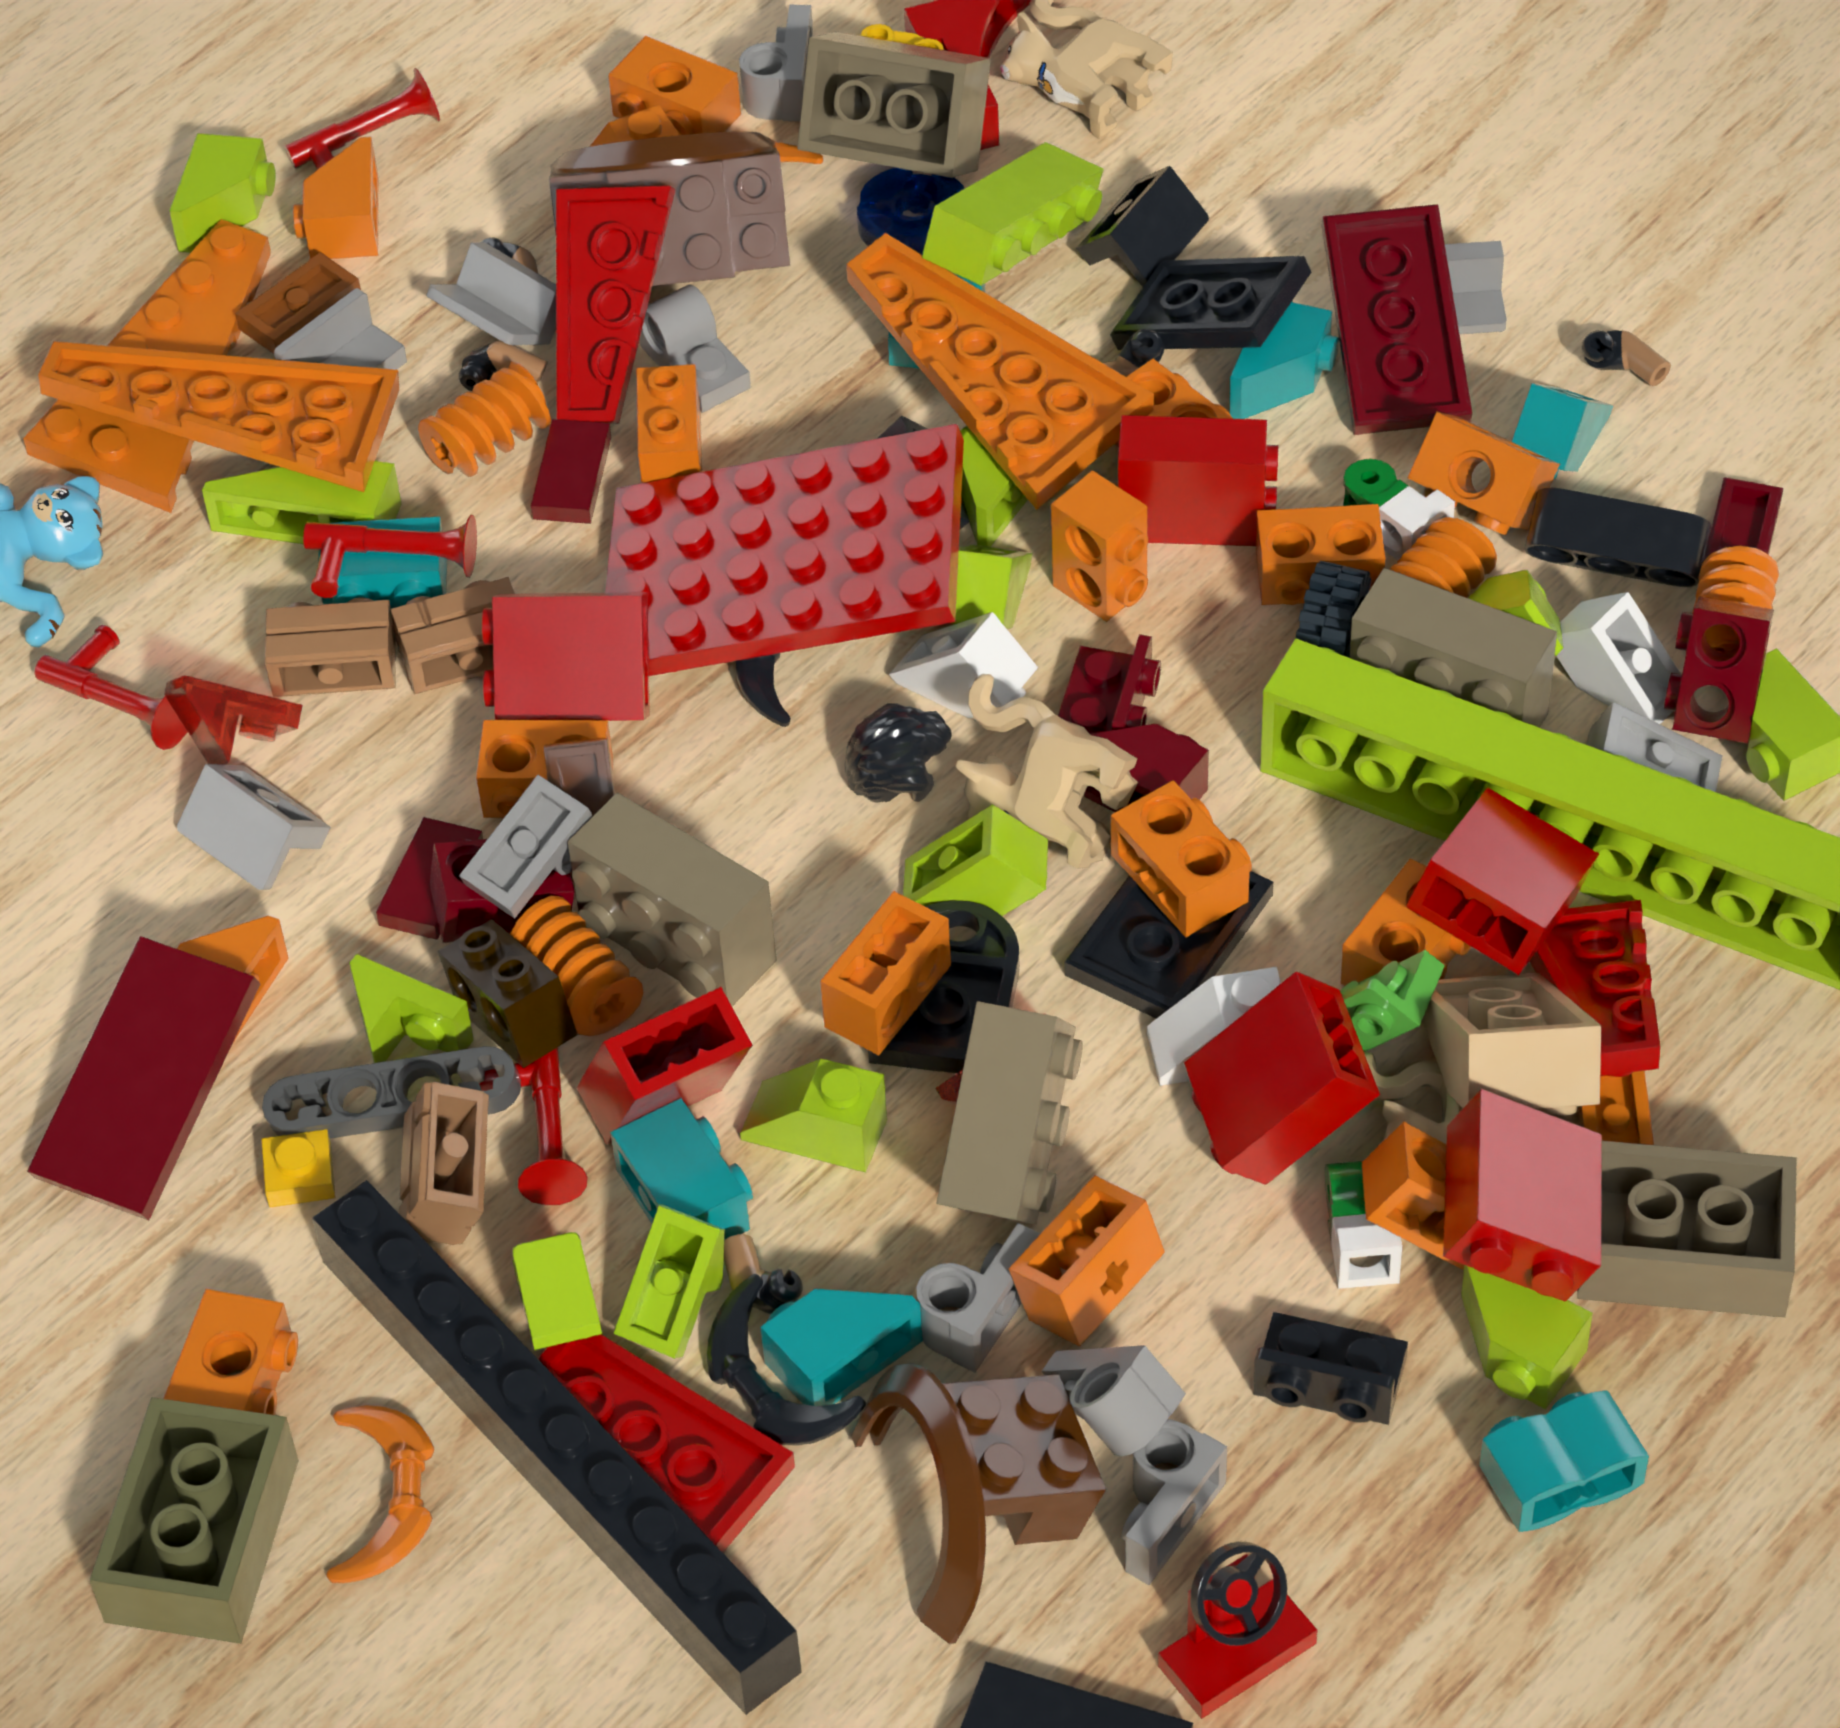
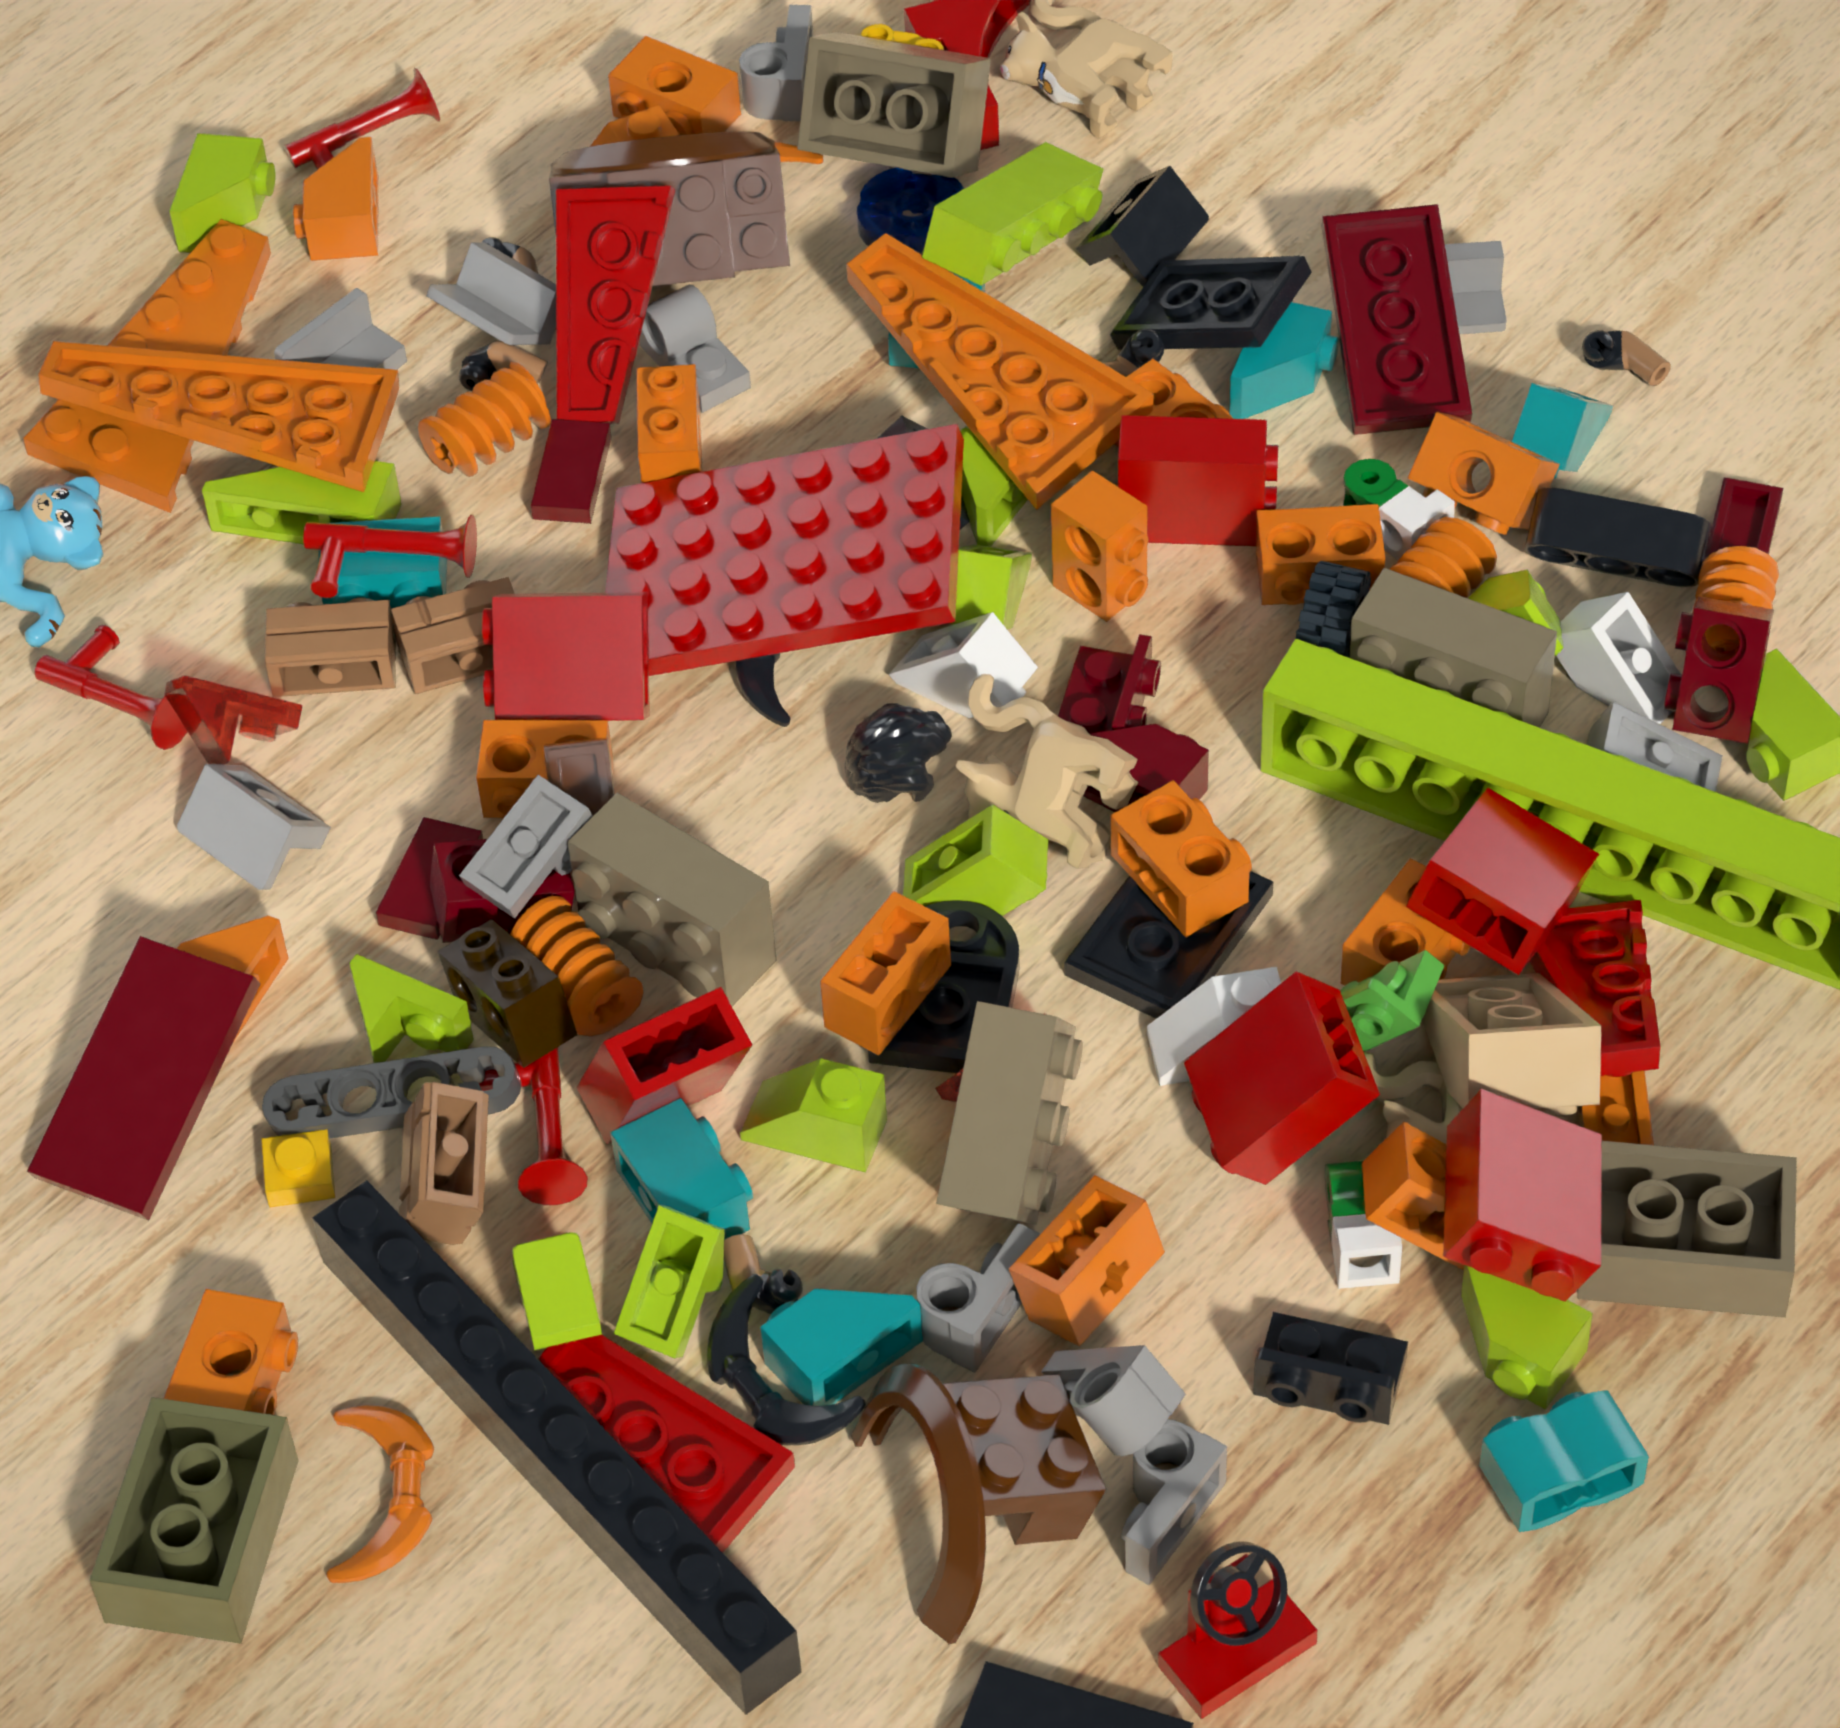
dark orange plate [235,252,361,354] -> none

